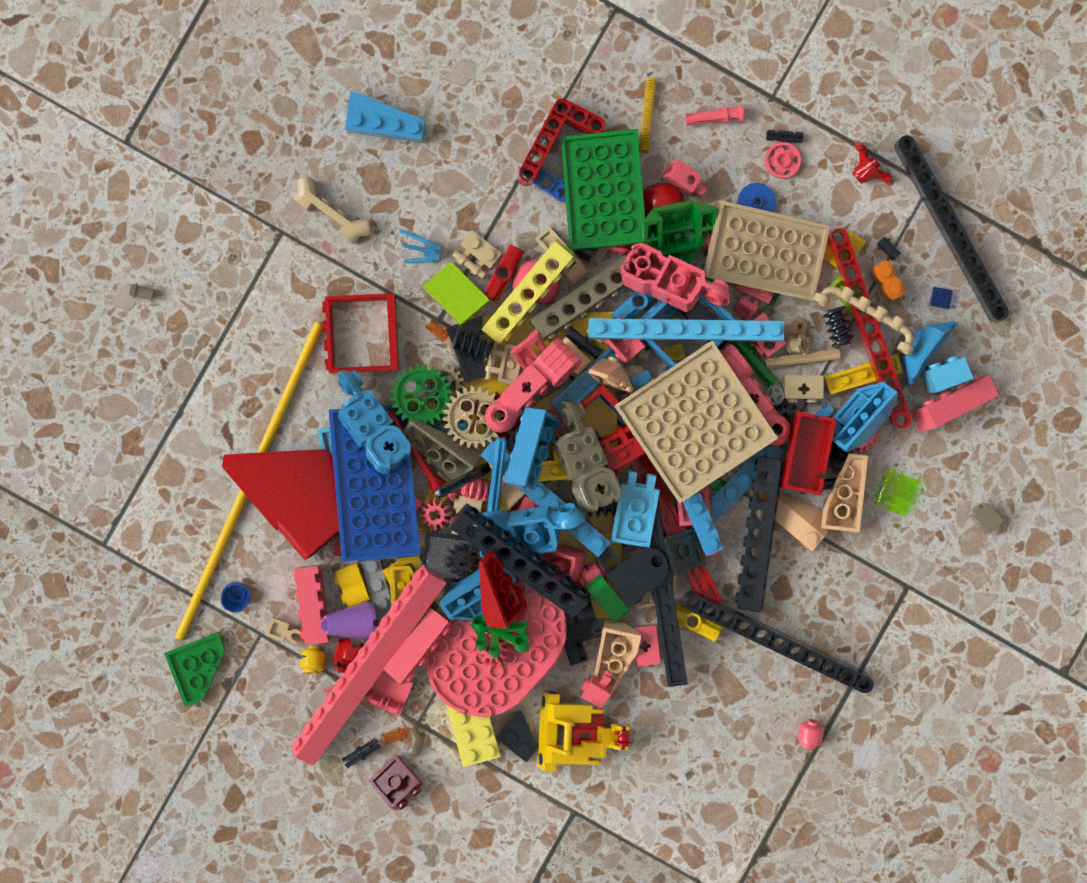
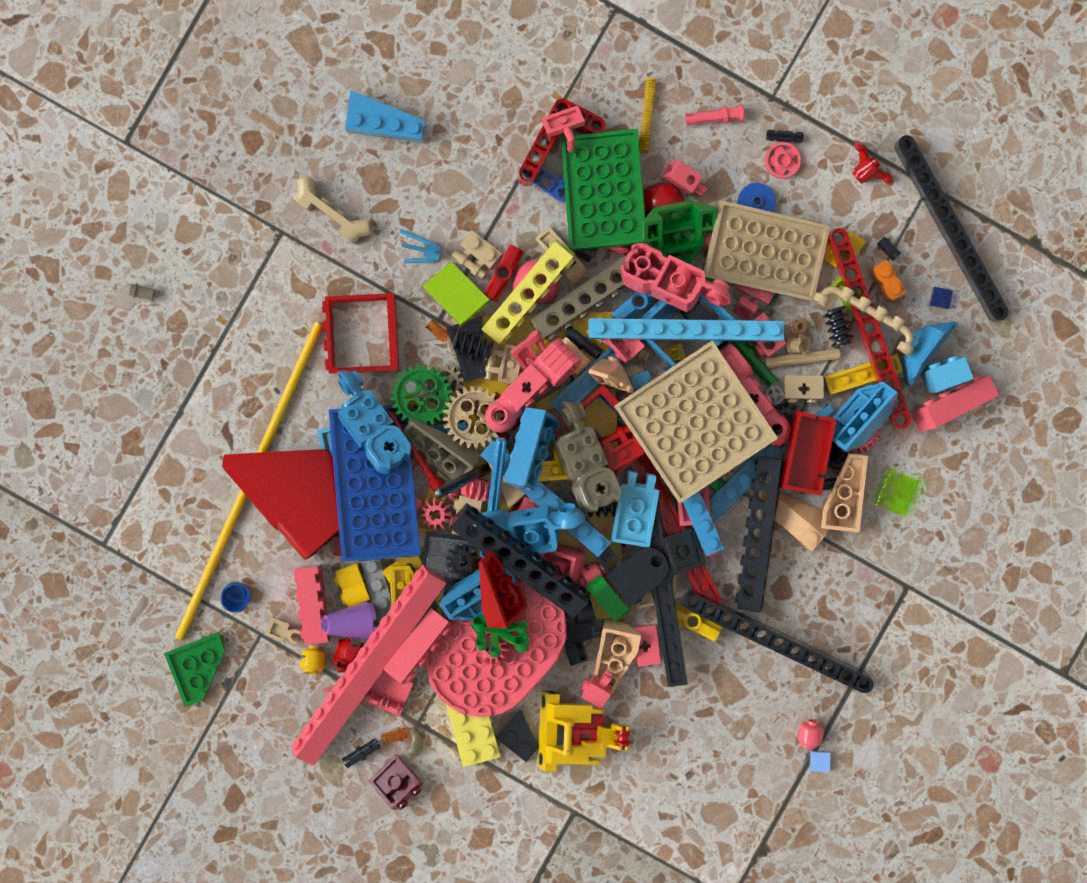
dark tan brick [969,503,1004,533] -> none
none -> coral plate [542,105,585,152]
none -> light blue tile [810,751,830,772]

